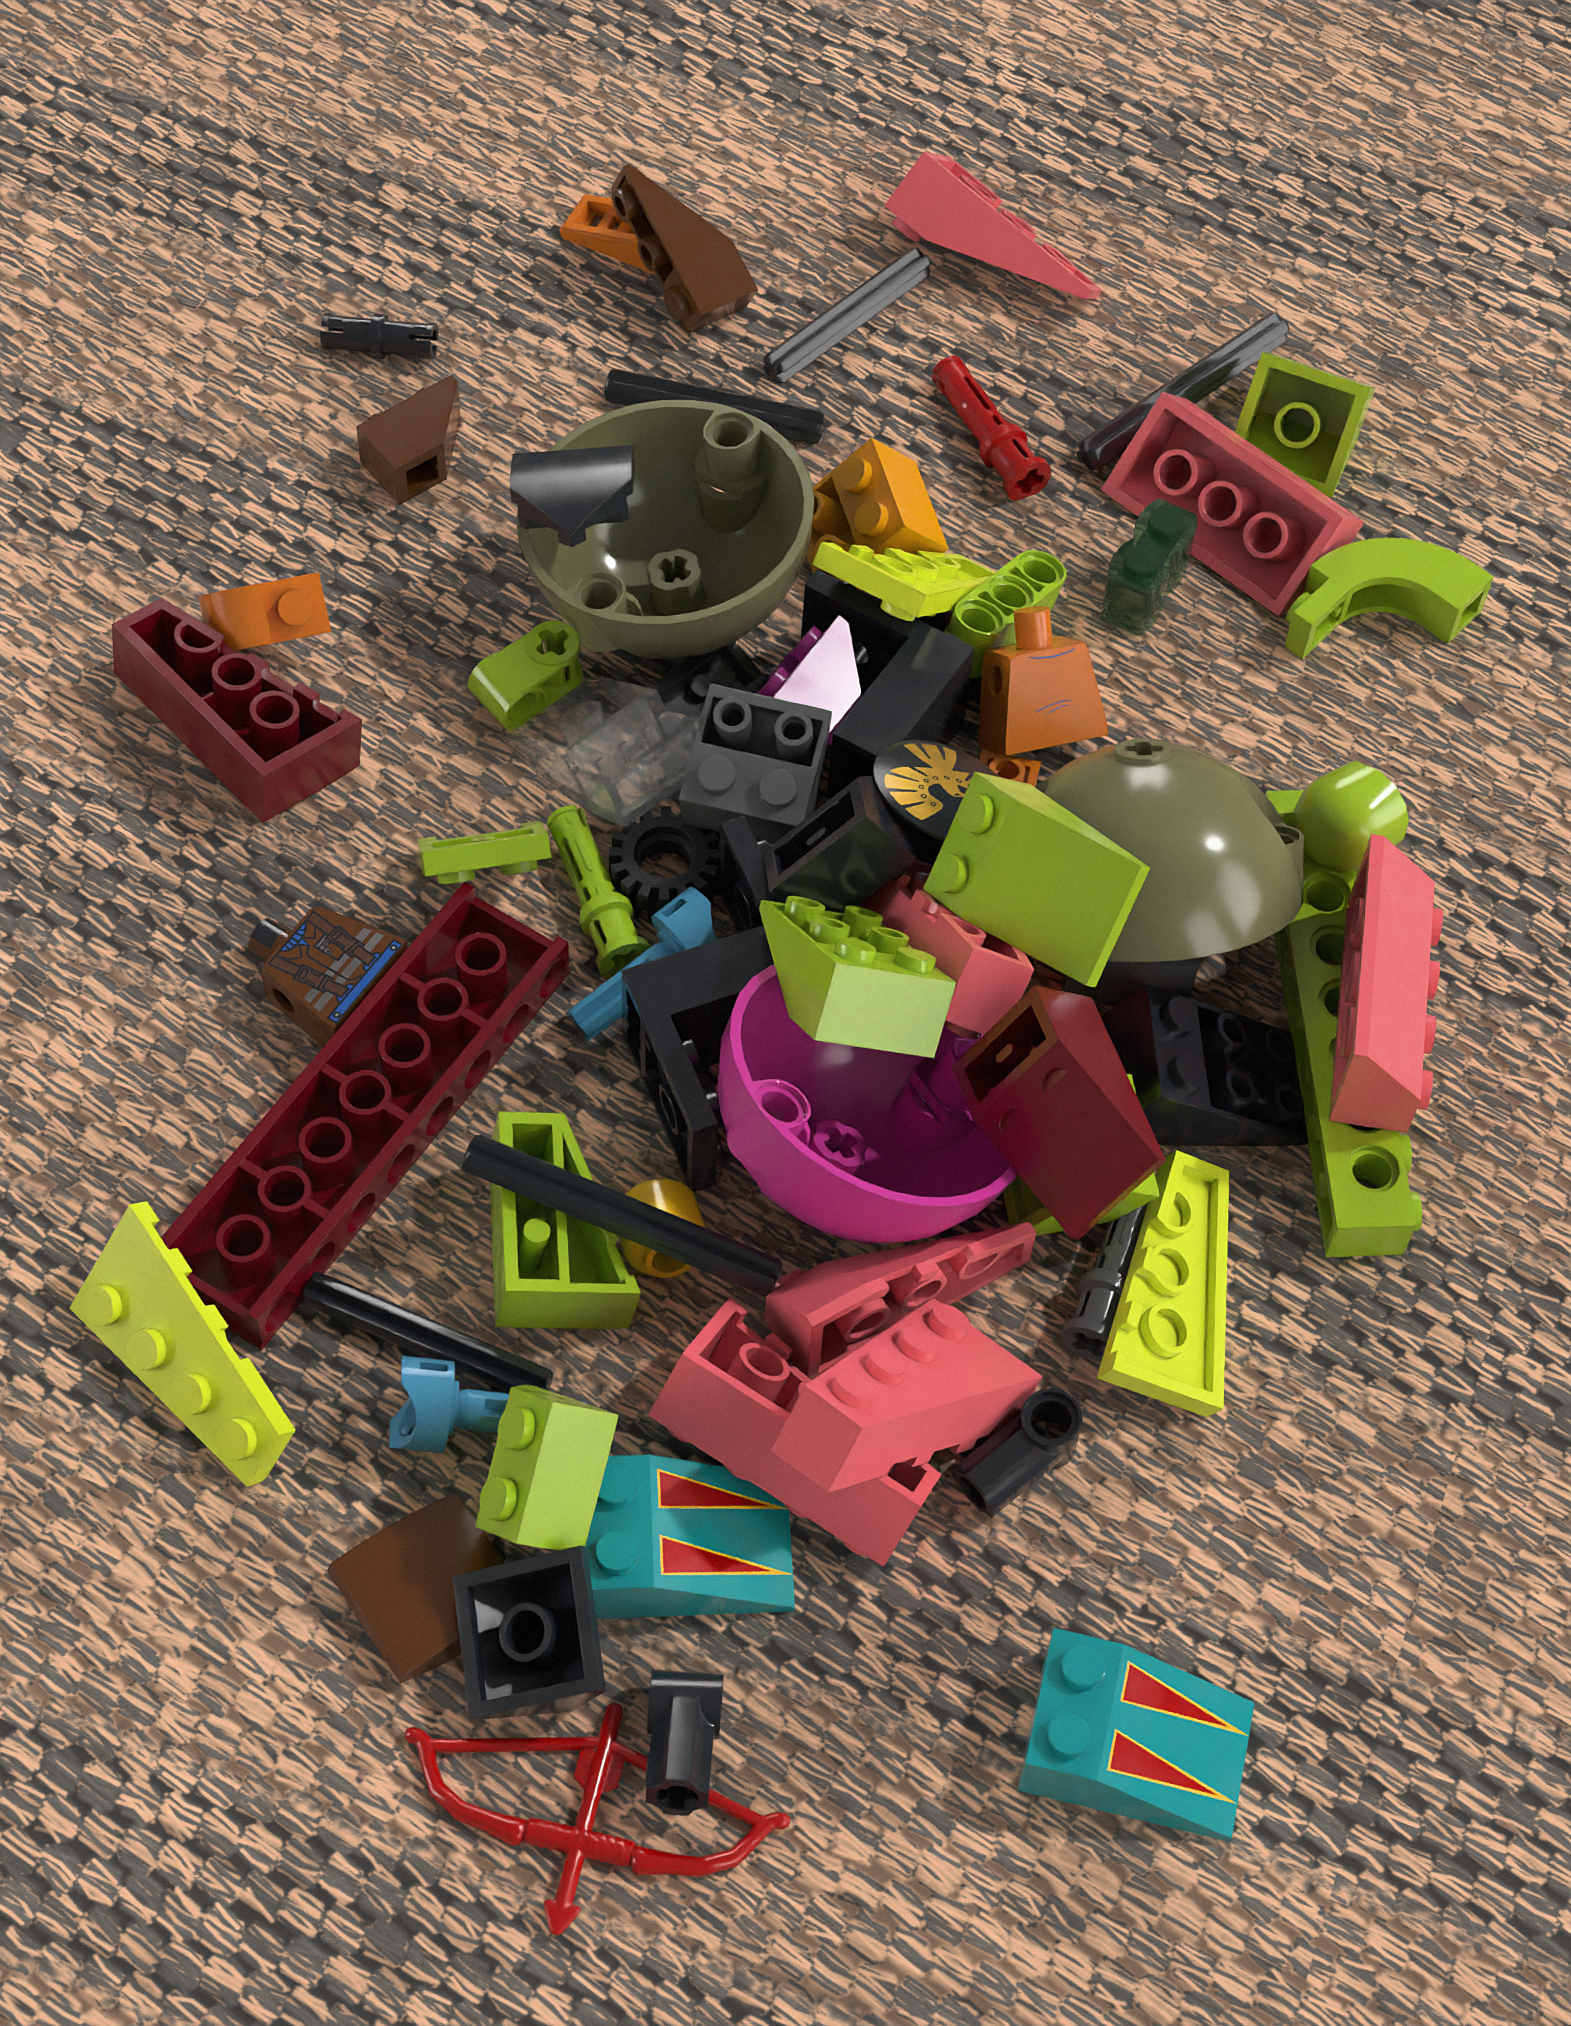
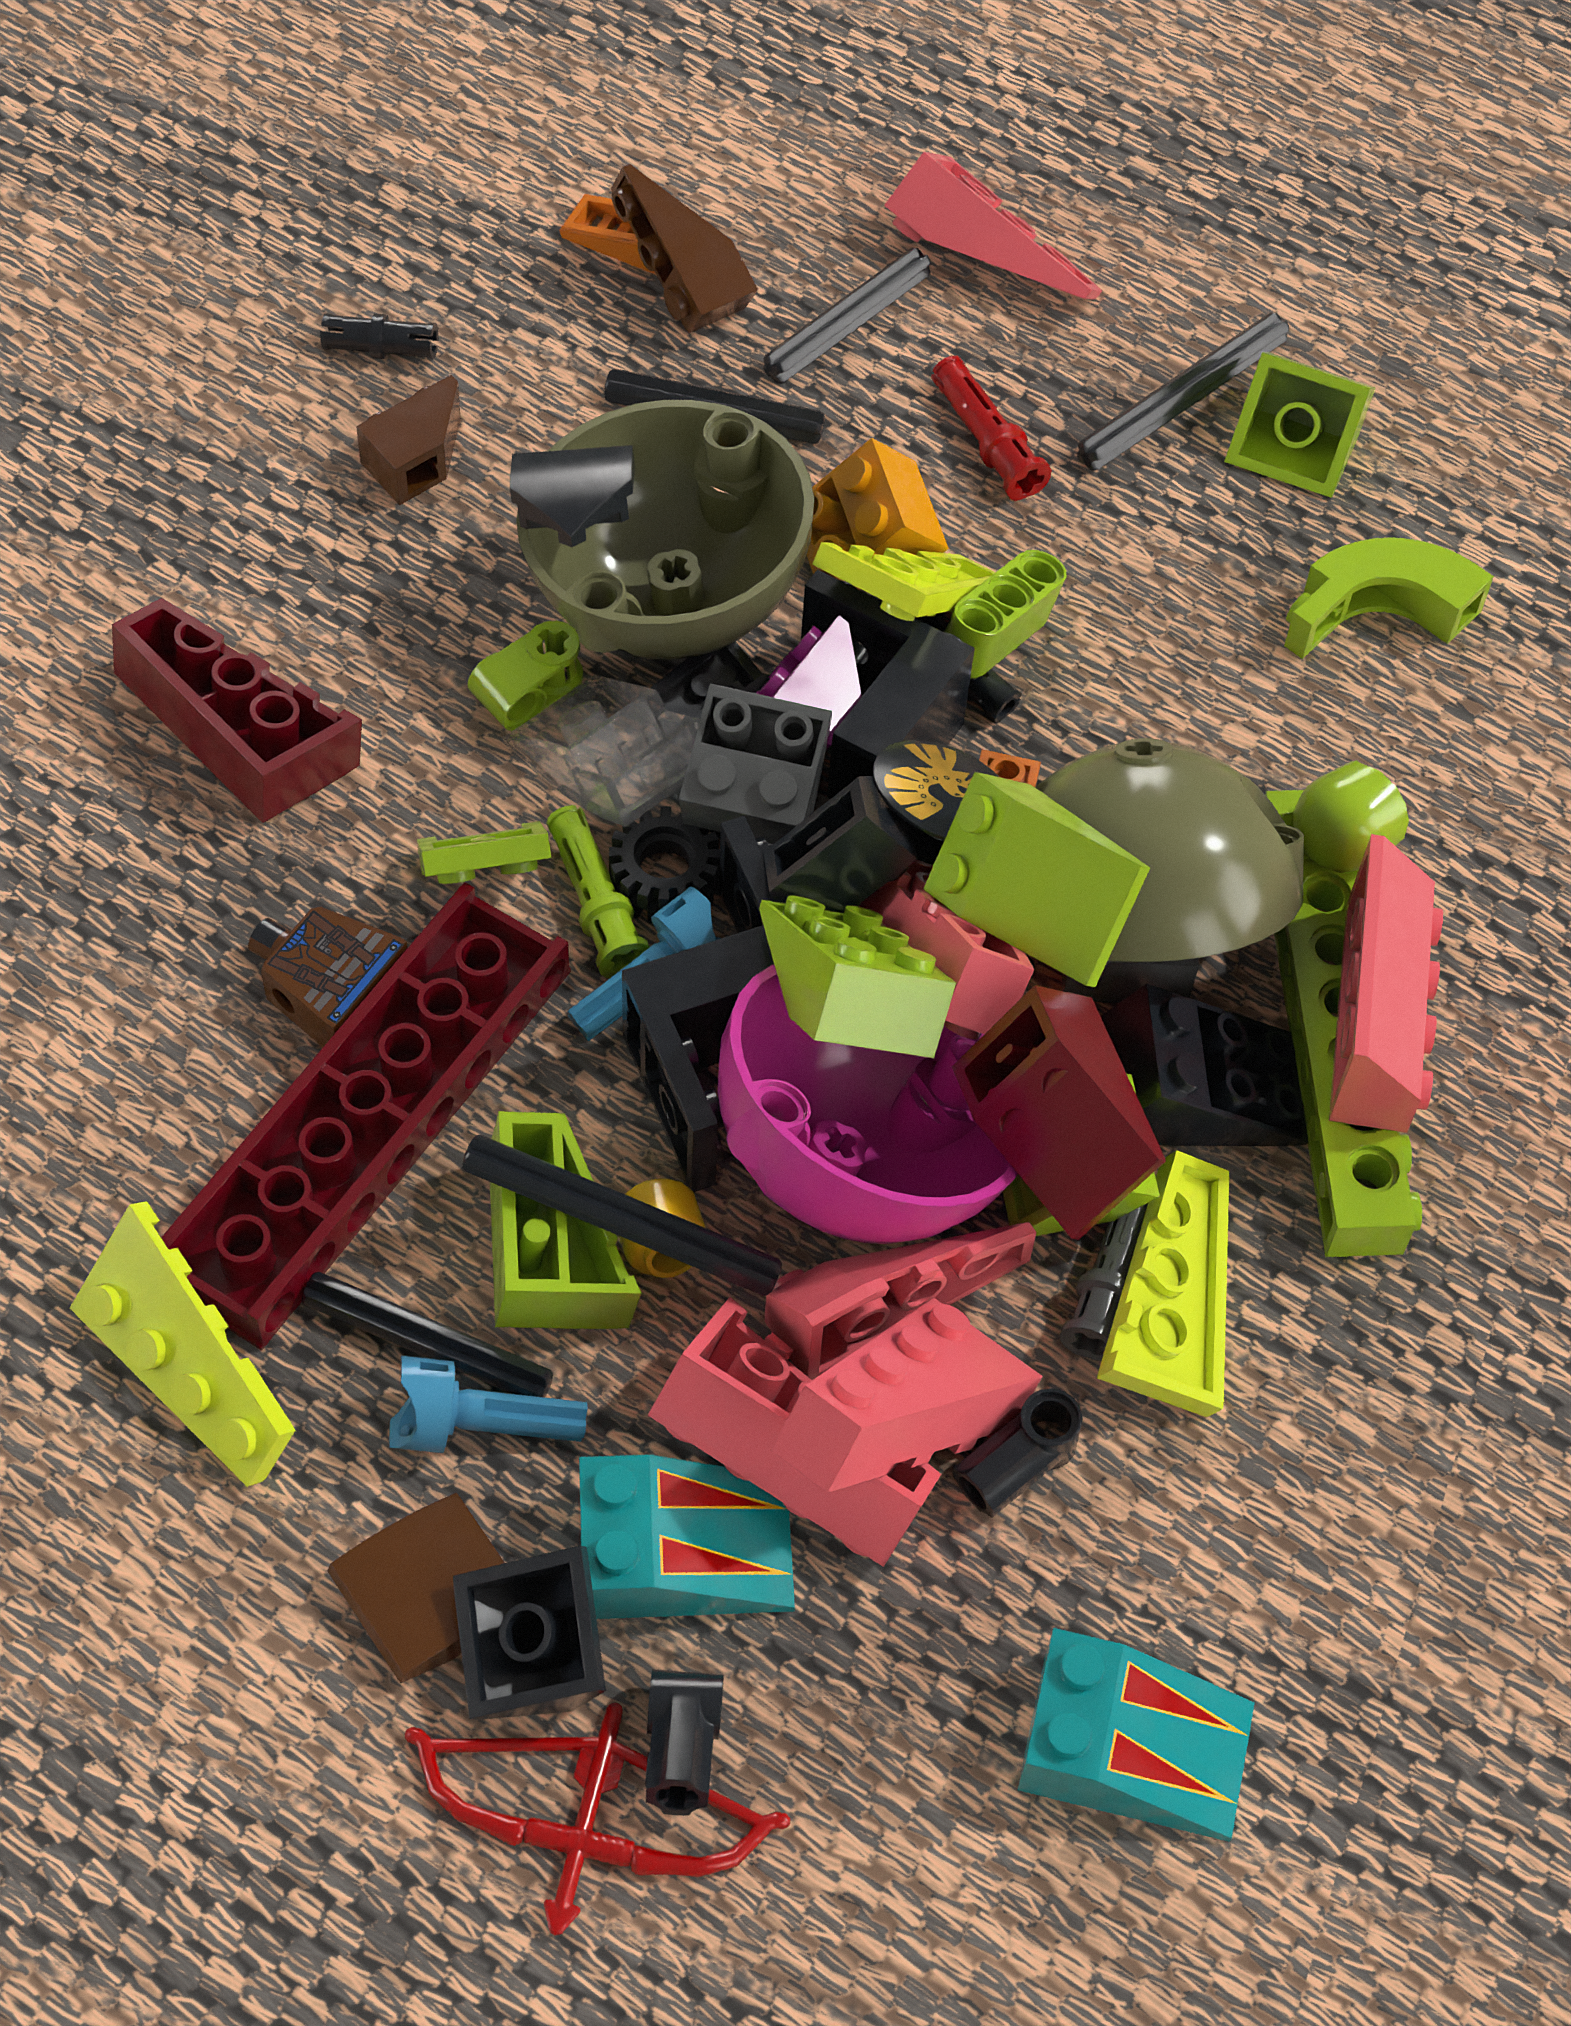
orange brick [198,572,332,651] -> none
lime slope [475,1384,619,1550] -> none
orange torso [978,606,1108,756] -> none
clear green brick [1100,499,1197,636] -> none
coral slope [1101,392,1365,617] -> none

